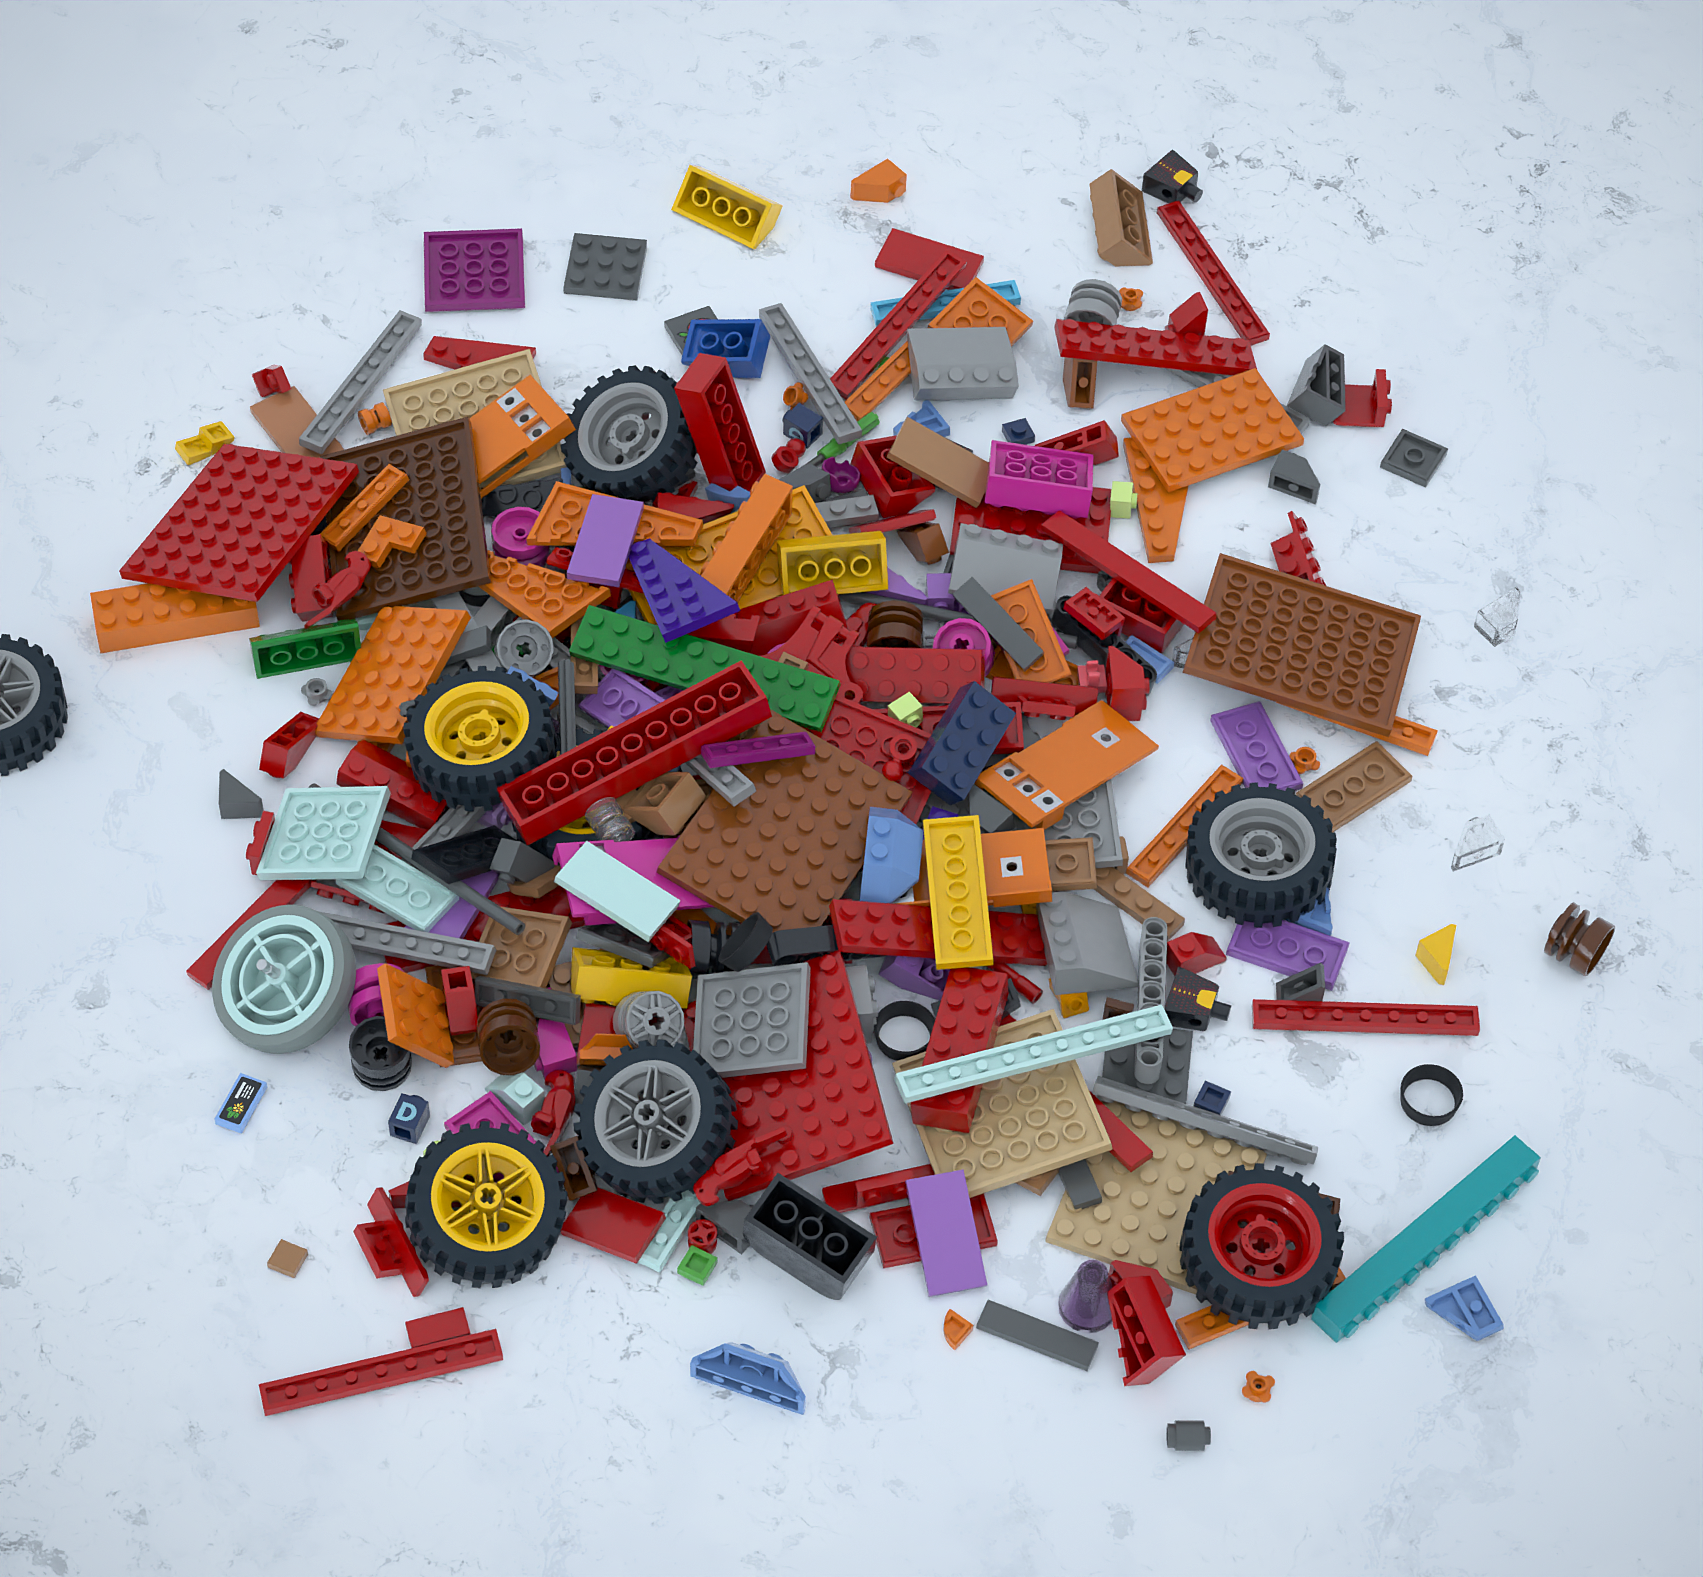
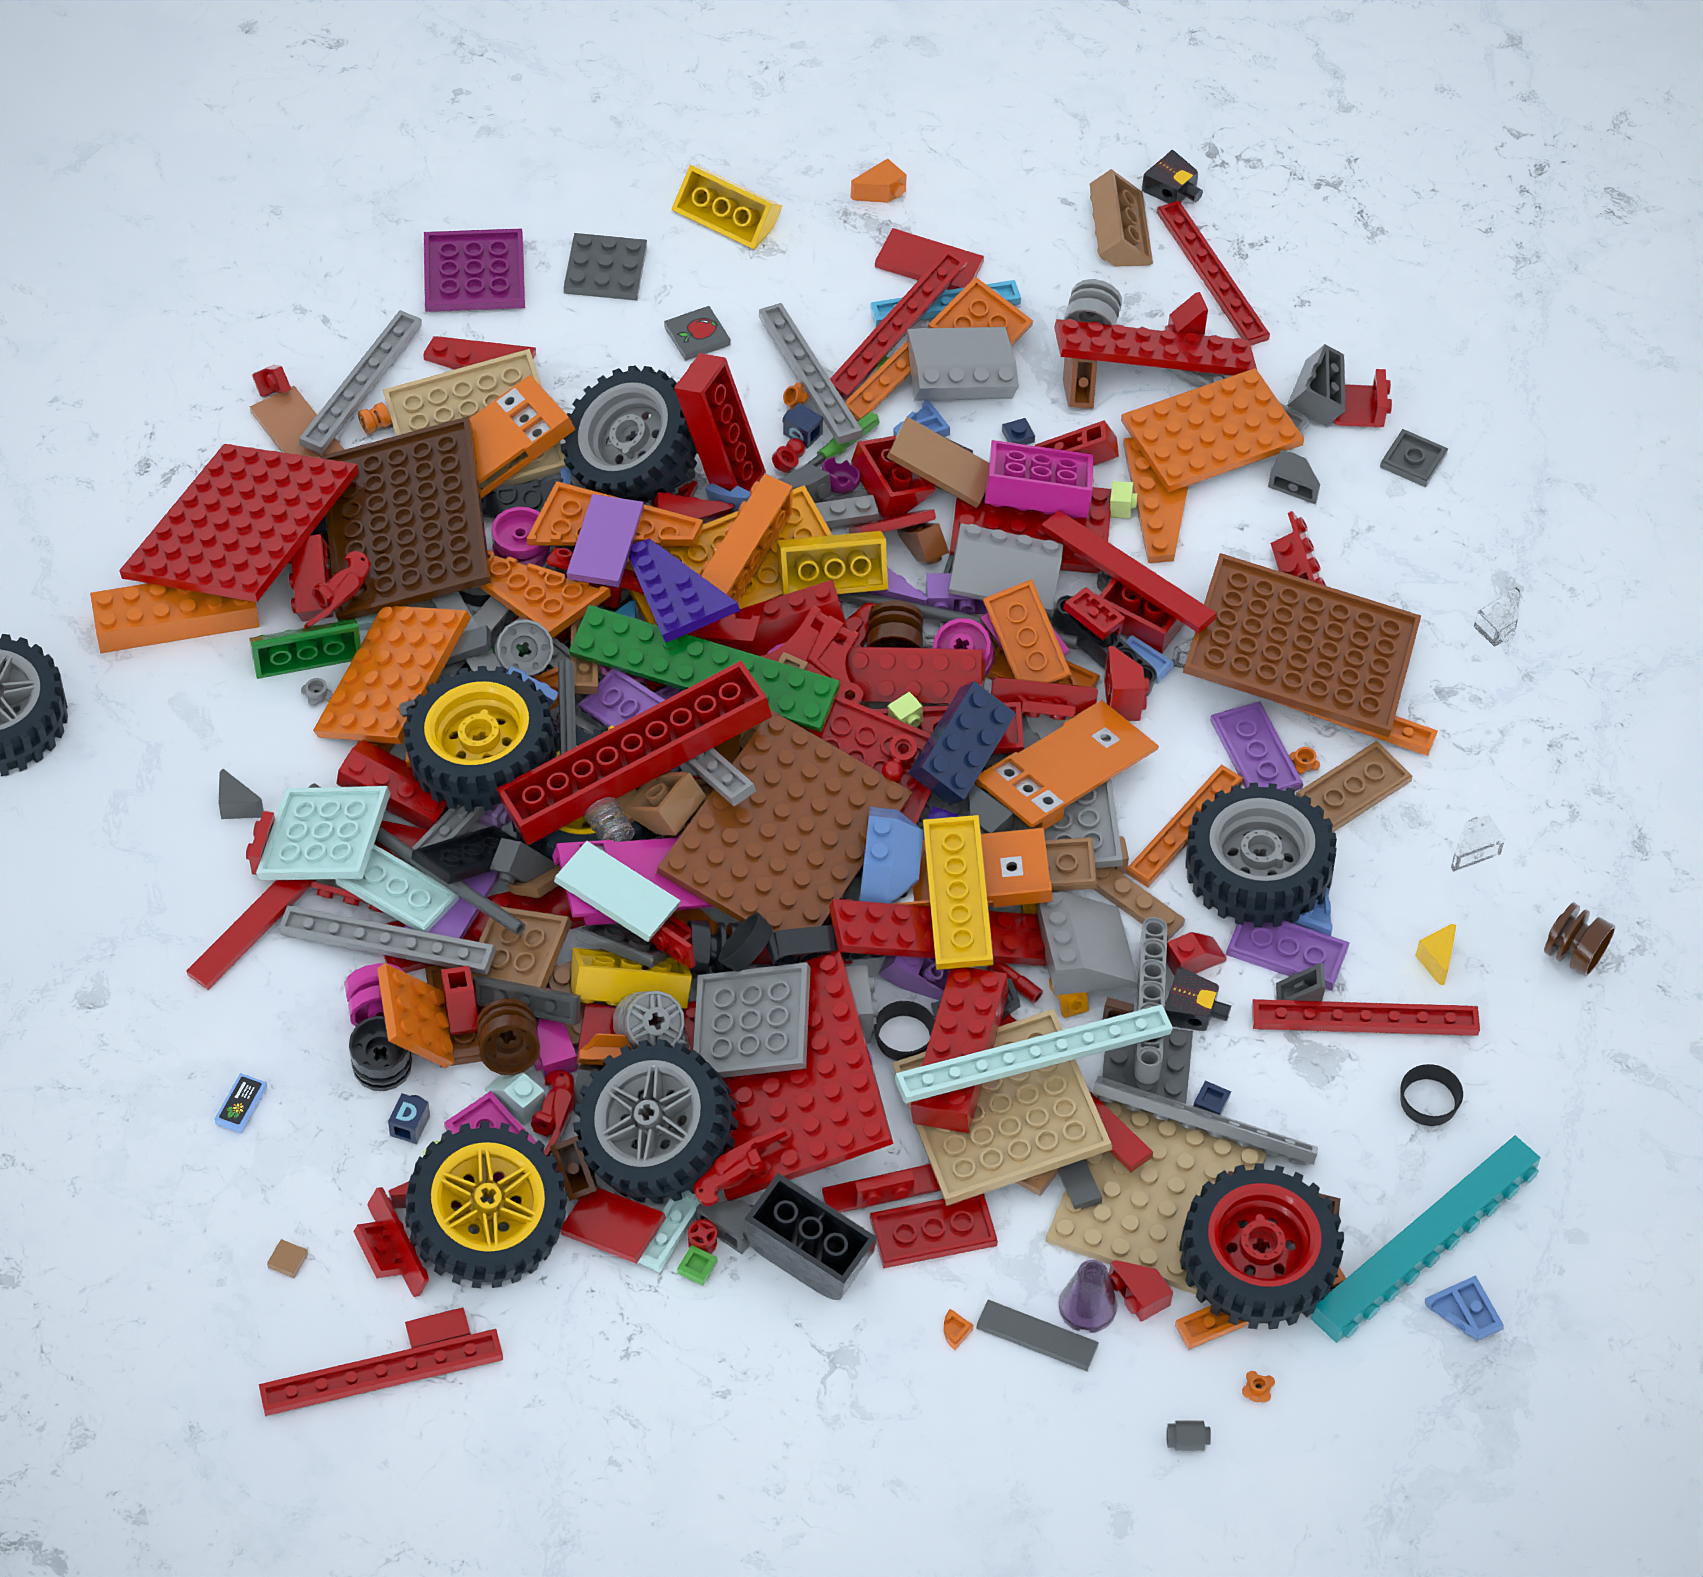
yellow slope [175,421,235,465] -> none
light aqua wheel [212,905,356,1054] -> none
red slope [259,711,319,779] -> none
orange tile [320,464,409,552] -> none
orange plate [358,515,427,568] -> none
blue slope [681,319,770,378] -> none
medium blue wedge [690,1342,806,1415] -> none
magenta tile [701,732,816,768] -> none
medium lavender tile [905,1169,987,1297] -> none
dark grey tile [952,577,1044,672] -> none
coral tile [1077,660,1107,693] -> none
red wedge [1107,1275,1186,1387] -> none
orange plate [1119,287,1143,311] -> none

